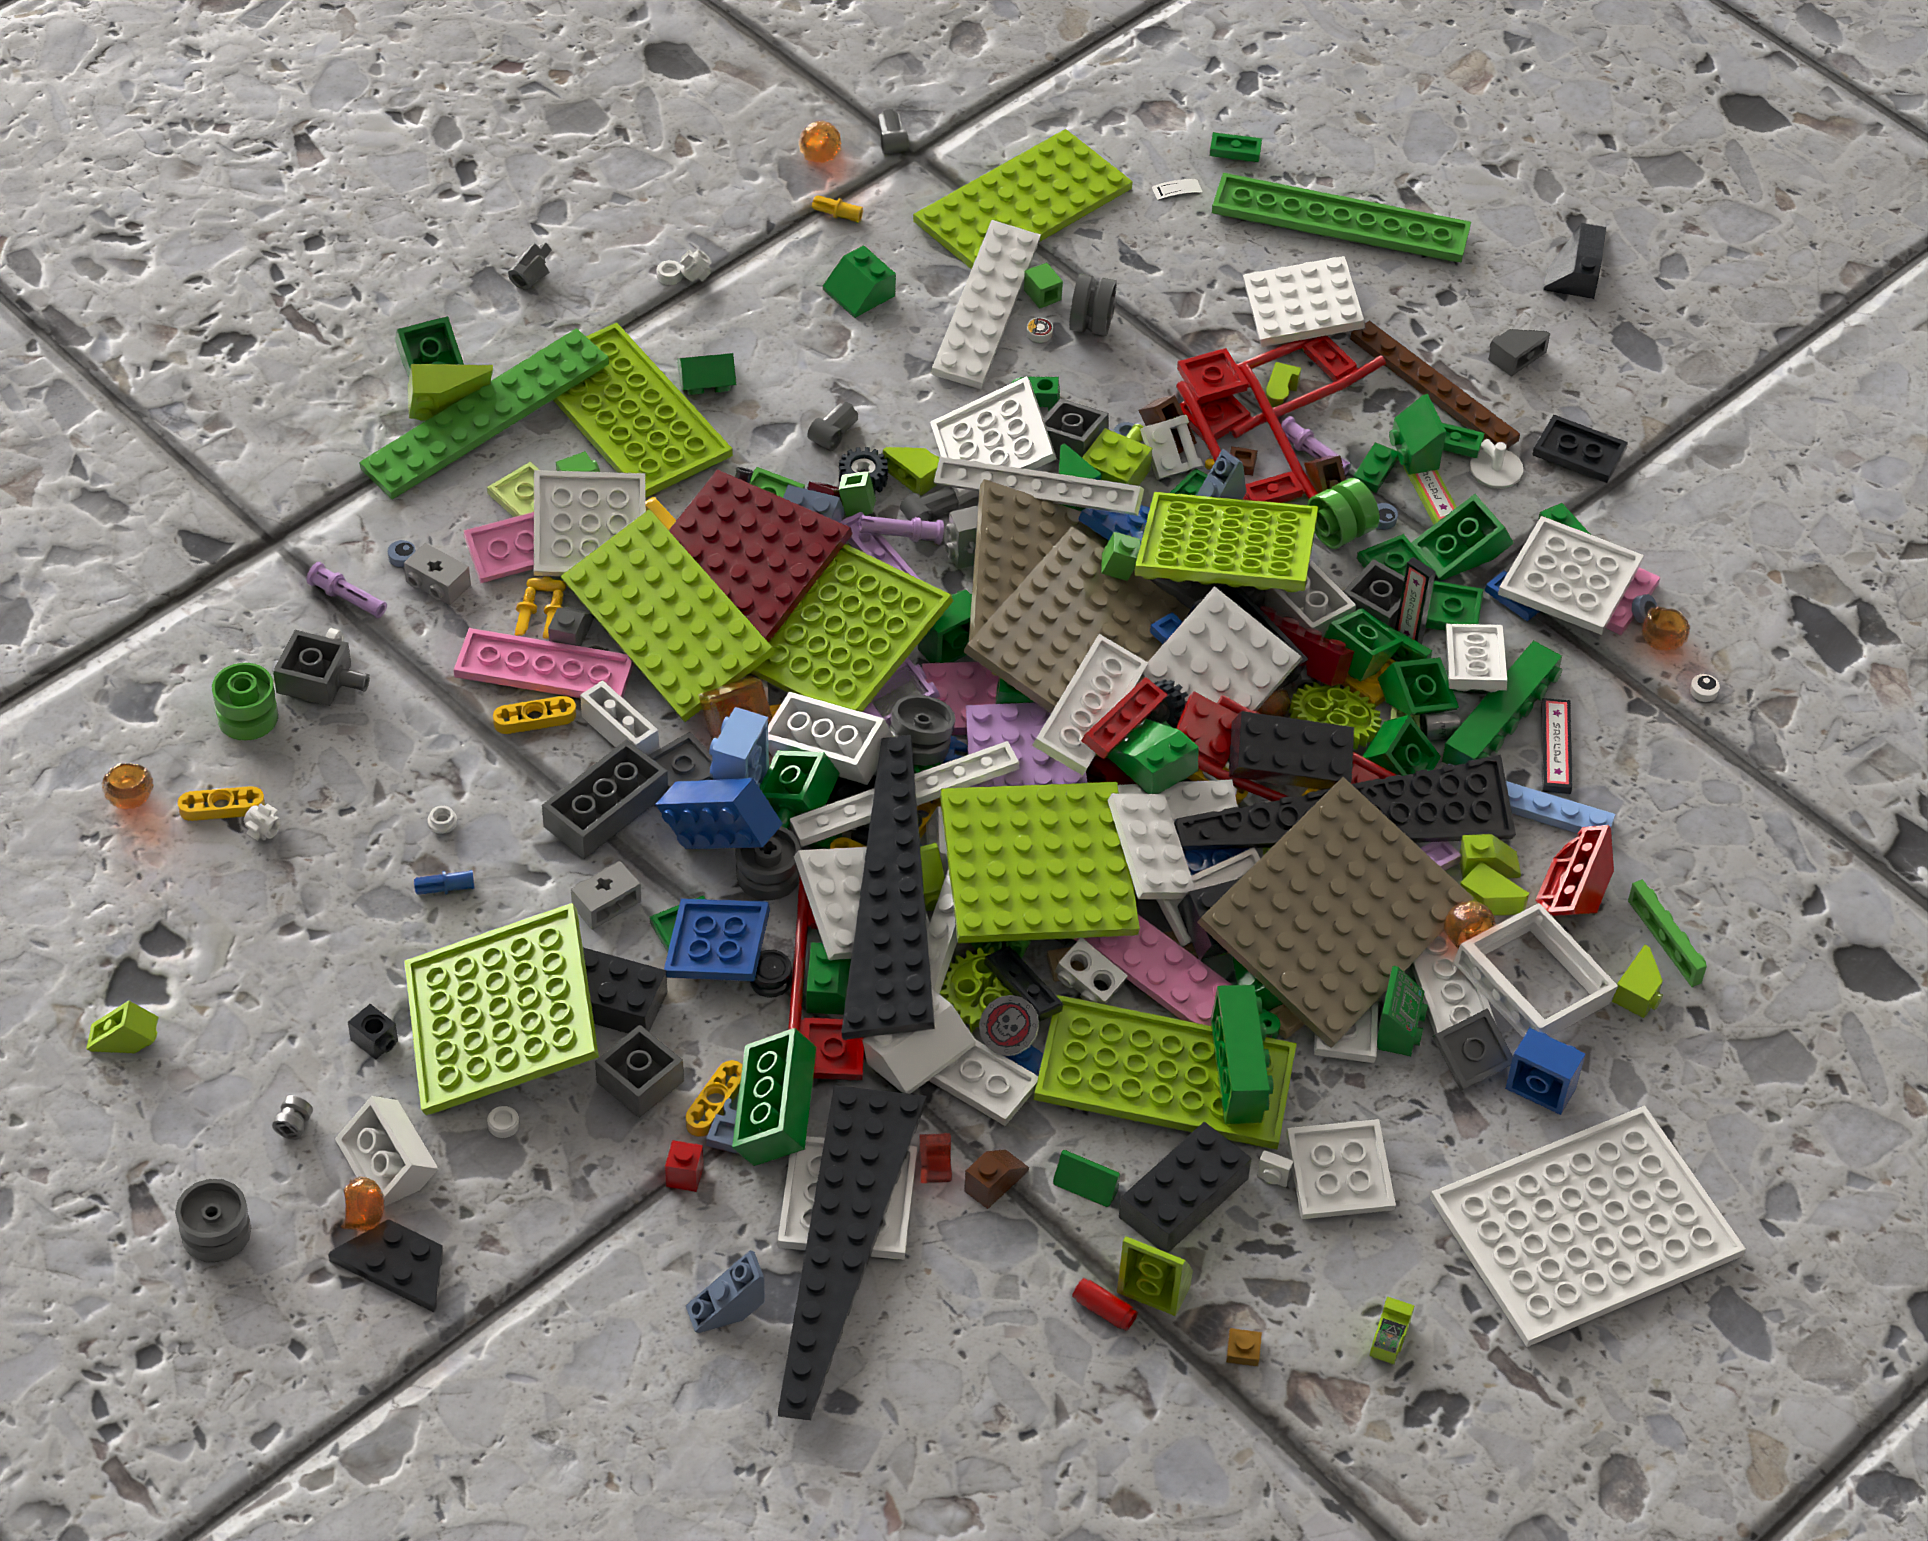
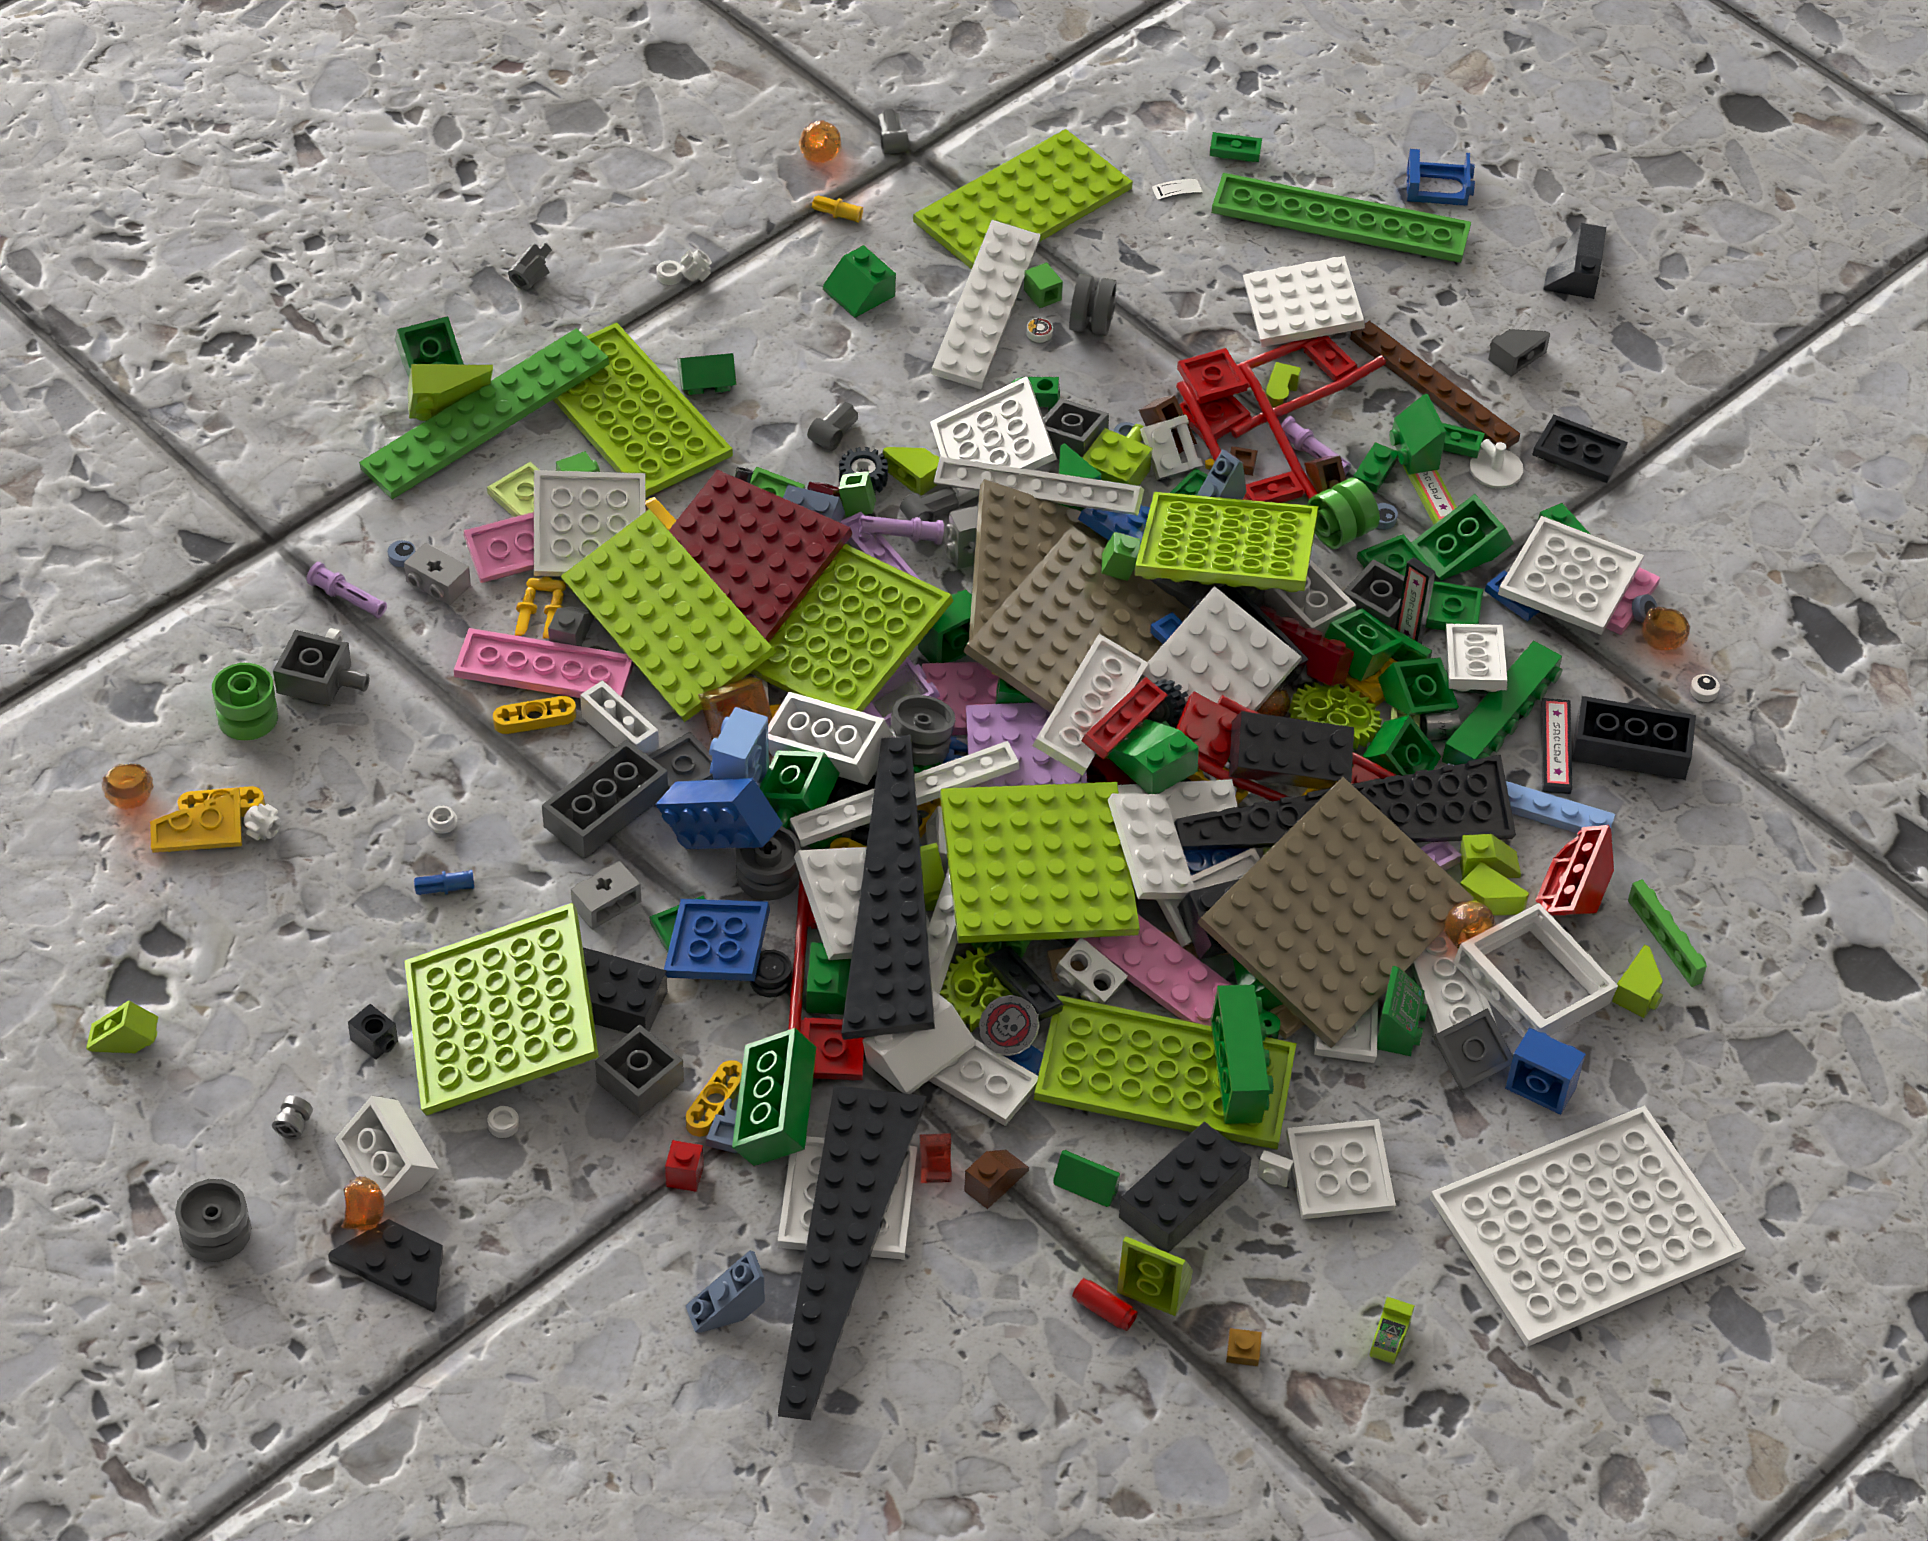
none -> yellow wing [150,787,242,853]
none -> blue panel [1407,149,1475,206]
none -> black brick [1572,696,1696,780]

